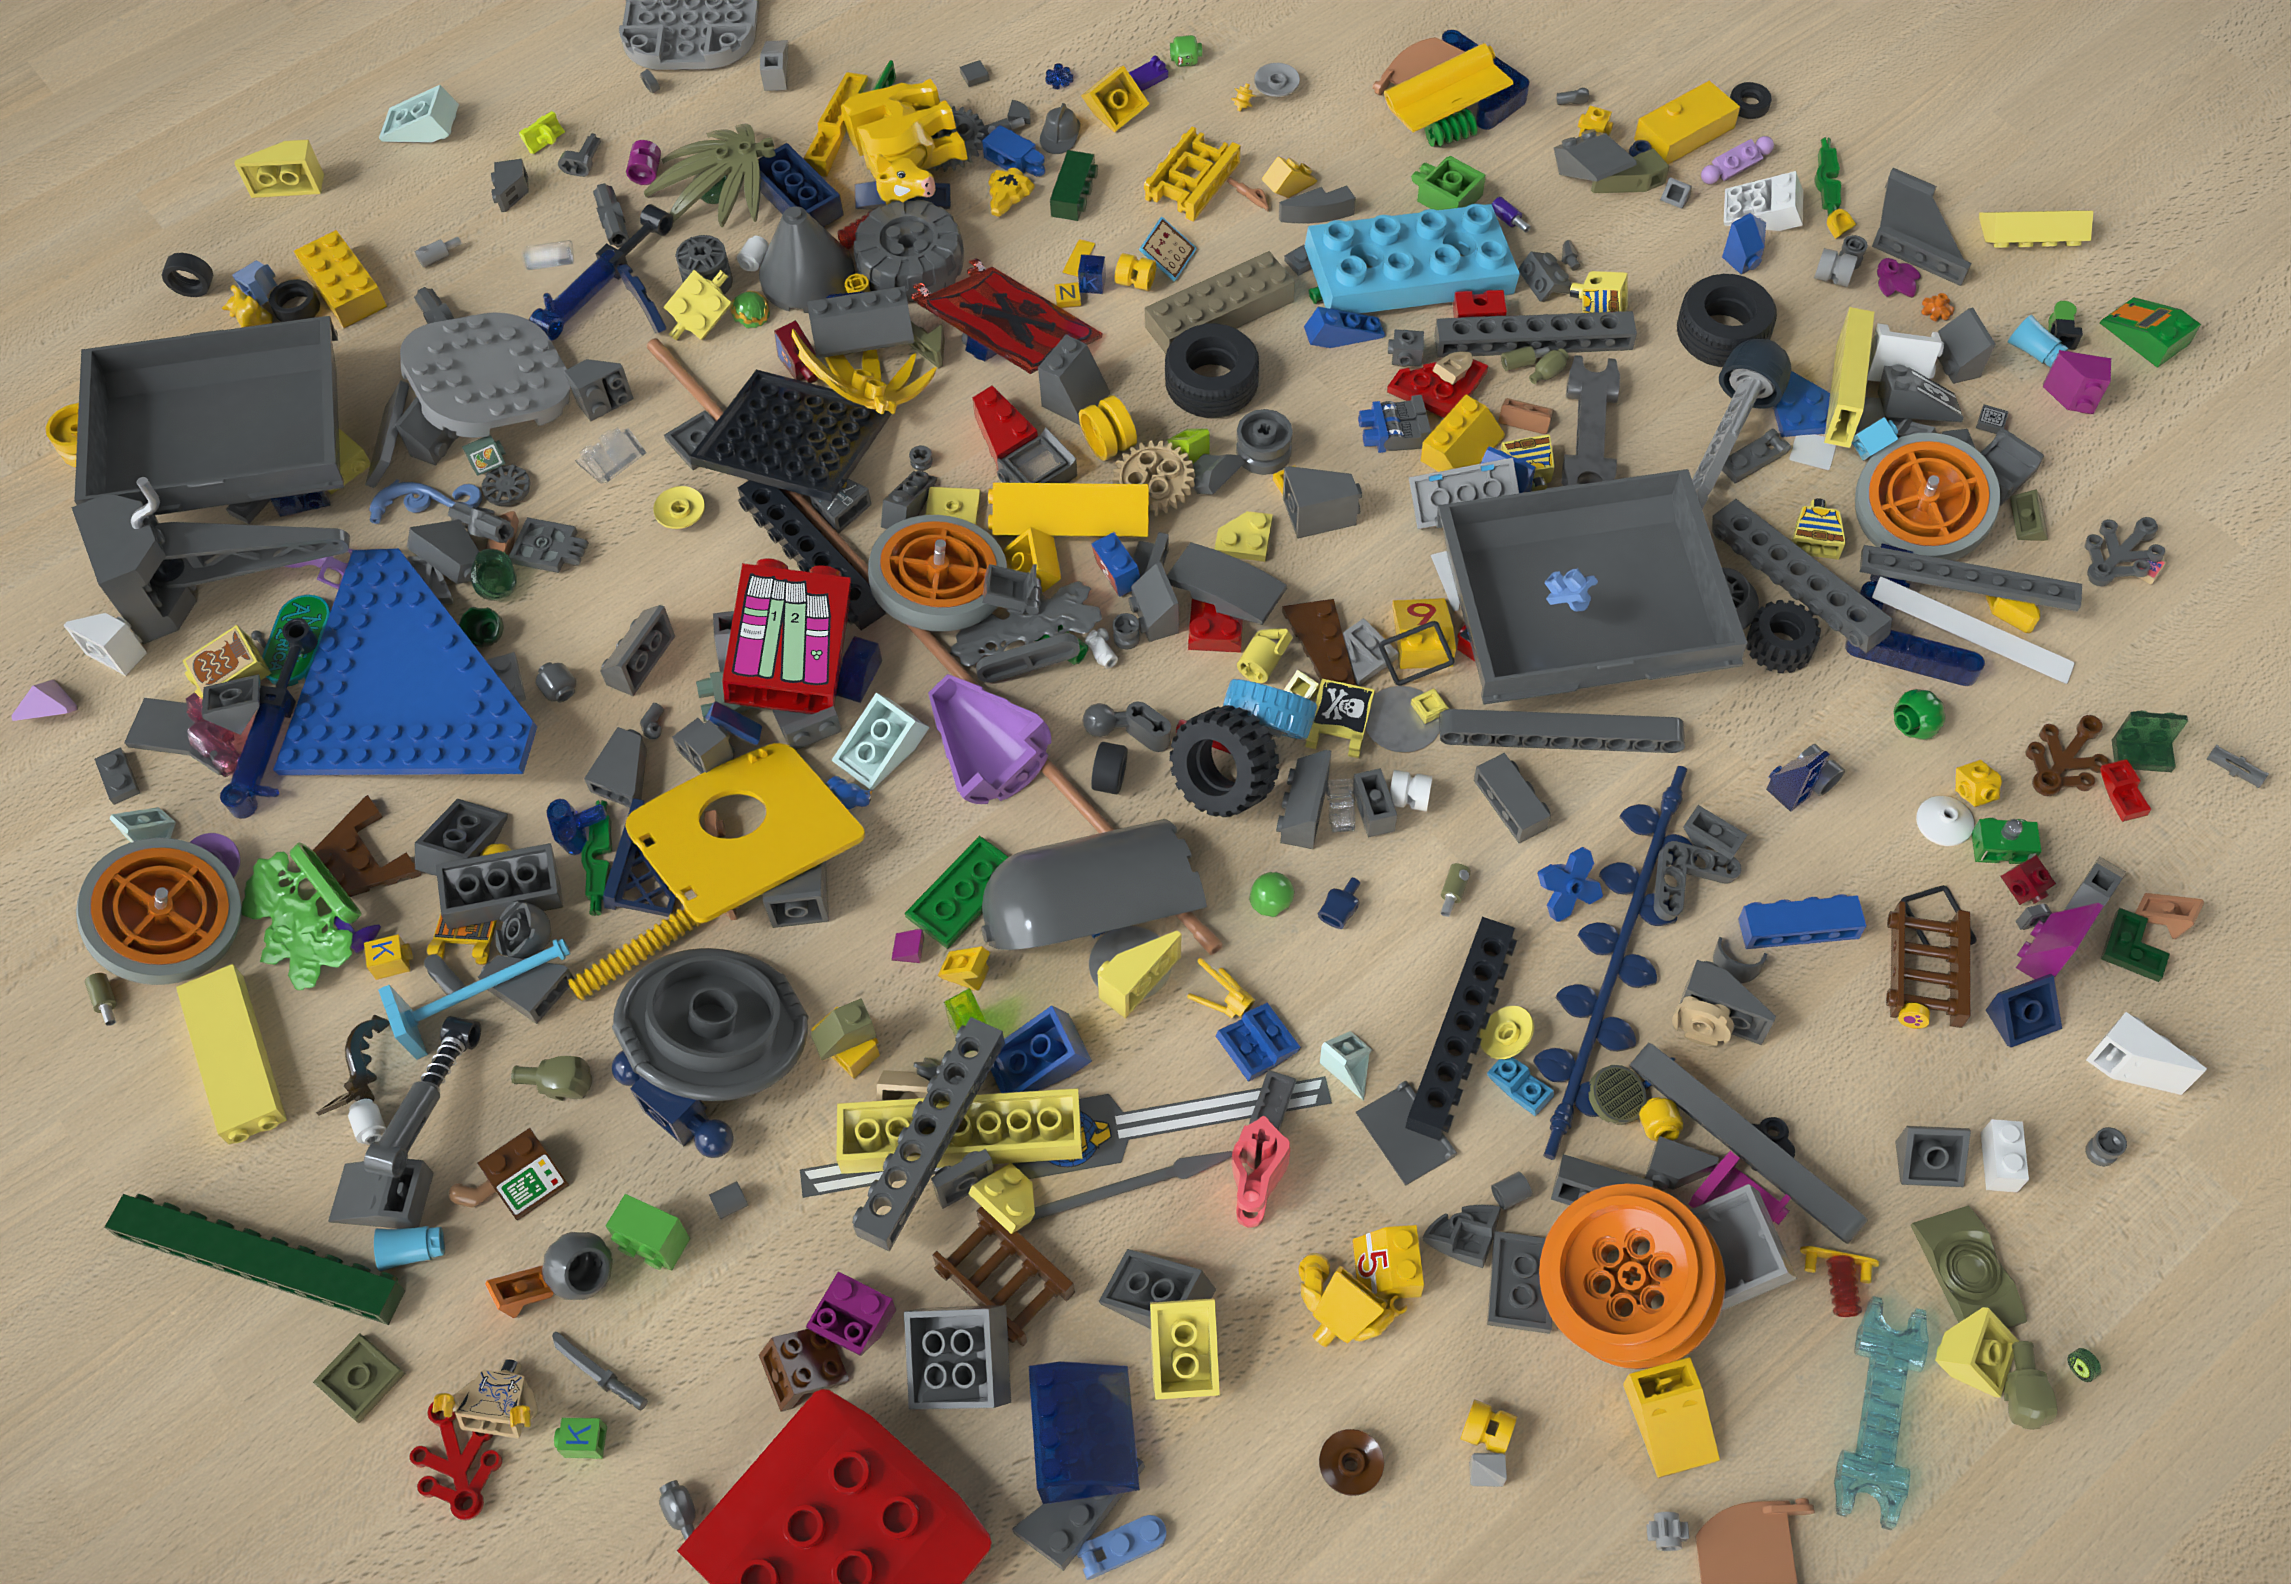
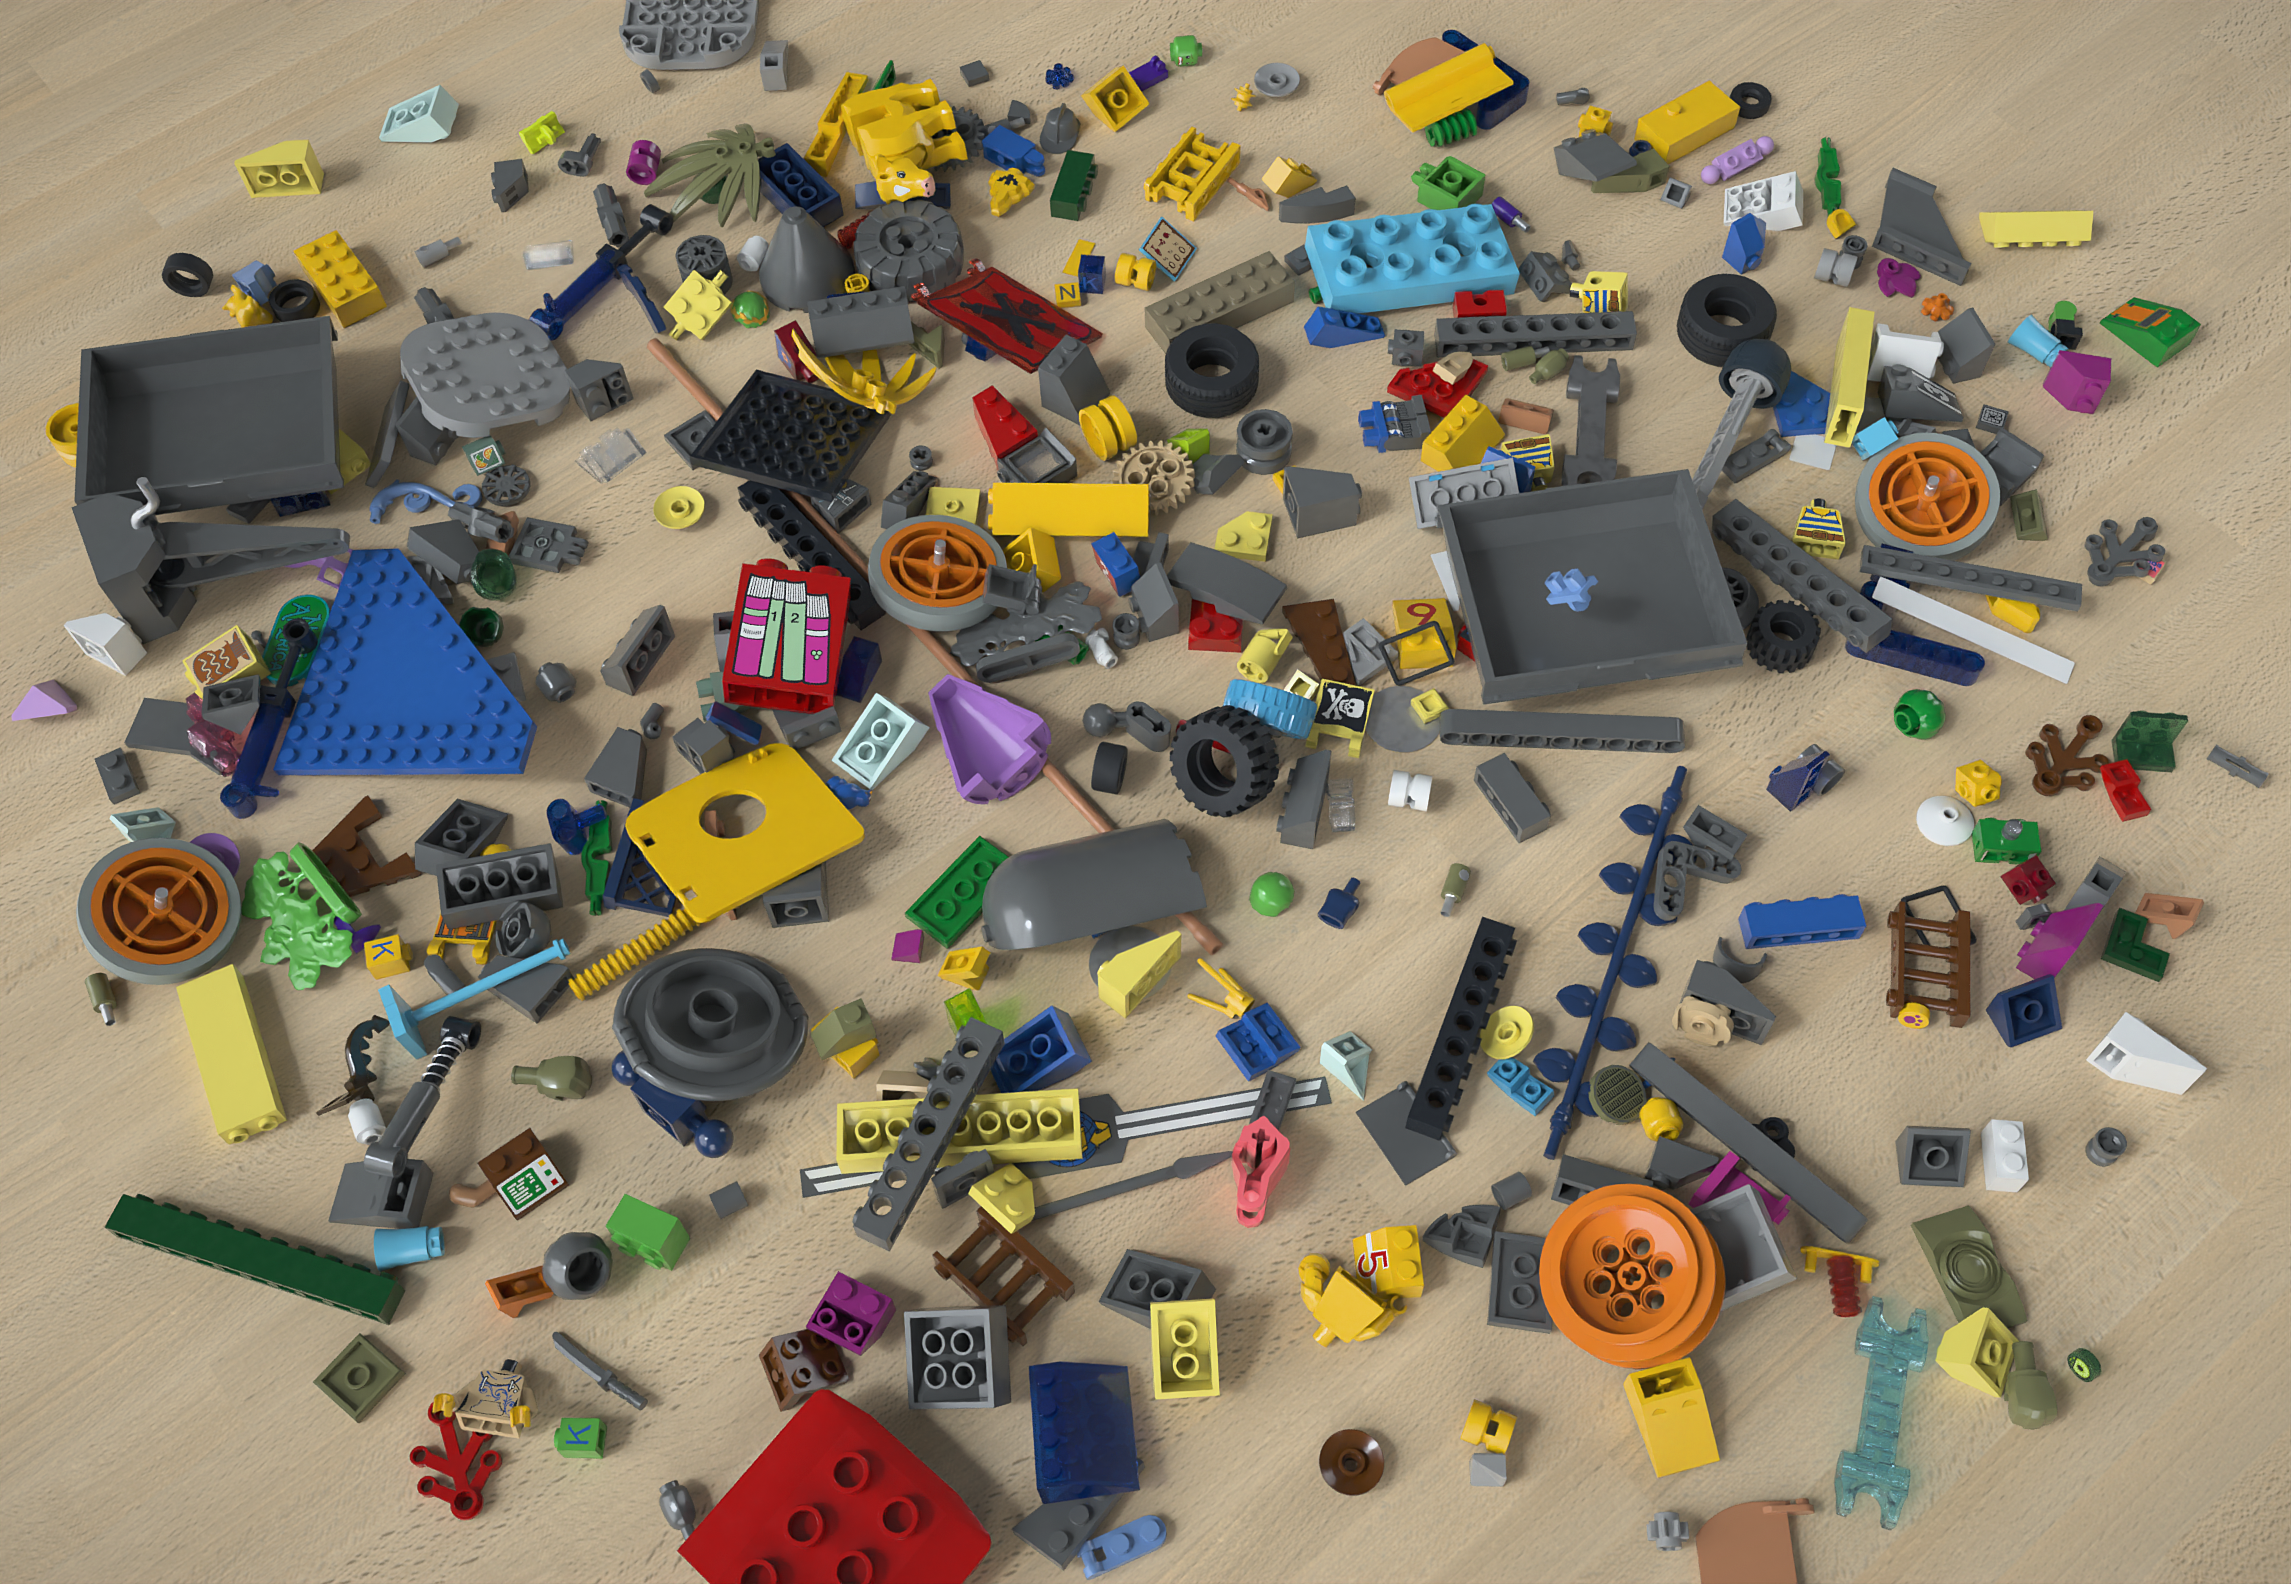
dark grey brick [1352,768,1397,838] -> none
blue plant [1537,847,1603,922] -> none

